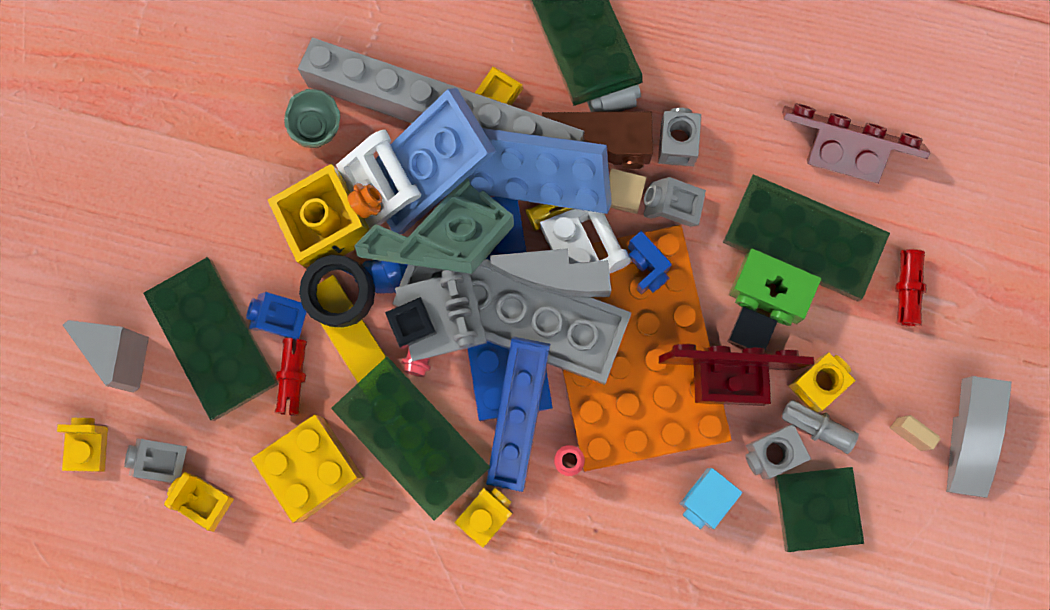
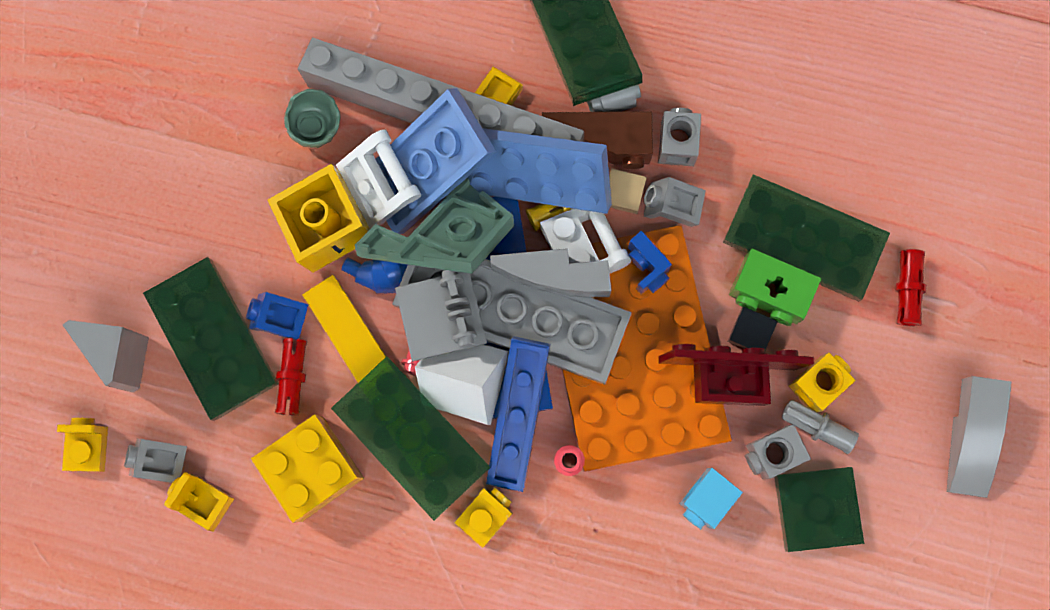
black tyre [299,255,375,328] -> none
orange plate [348,183,382,219] -> none
black tile [385,297,437,349] -> none
bracket [782,103,930,184] -> none
tan tile [890,415,940,451] -> none
none -> white slope [415,344,509,425]

